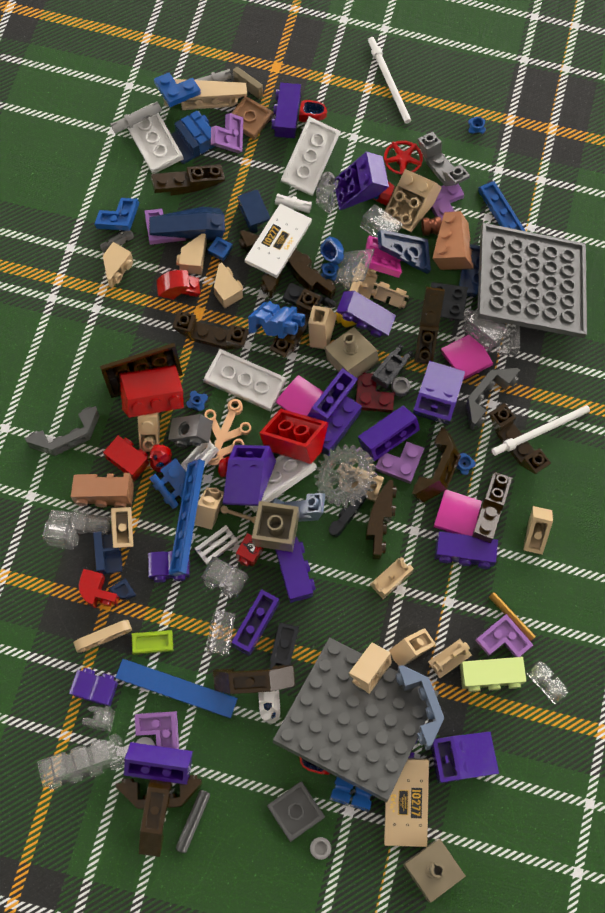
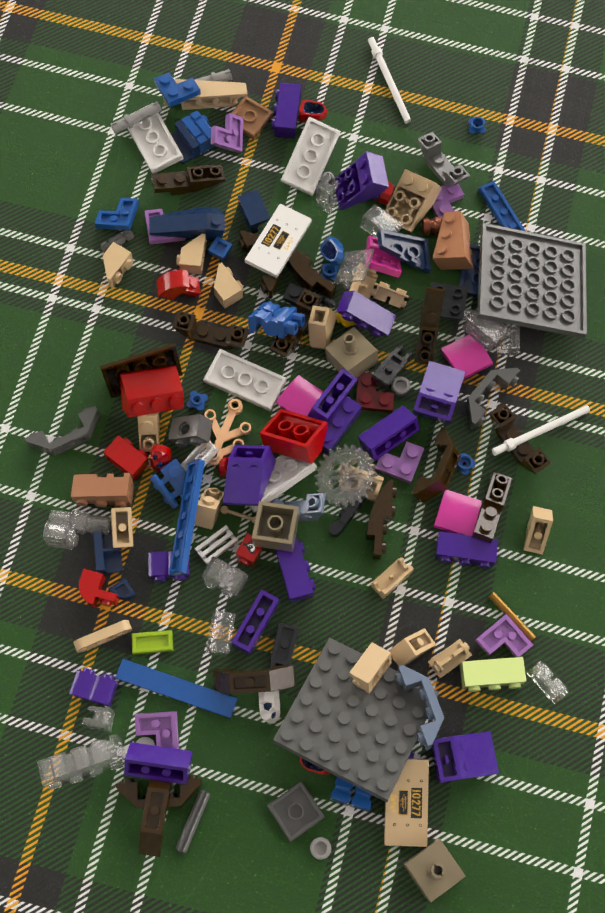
dark tan tile [233,67,263,99] -> none
white pin [275,194,312,214] -> none
red wheel [384,141,423,175] -> none

